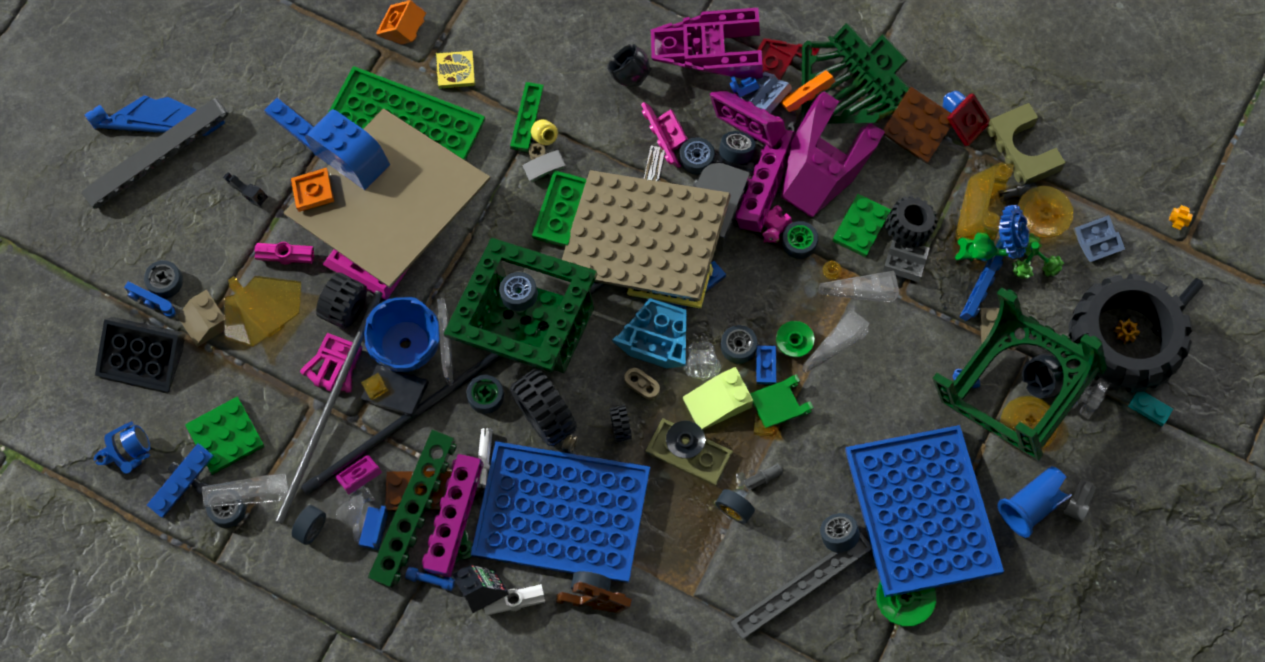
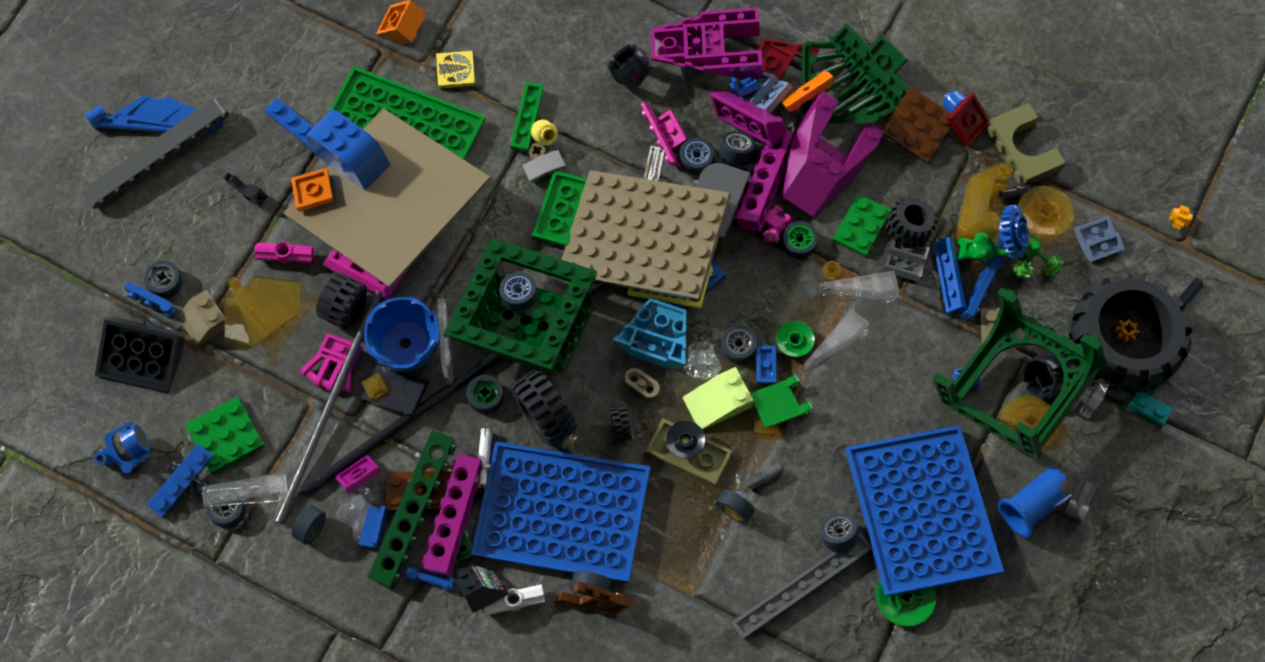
none -> blue plate [933,237,966,314]

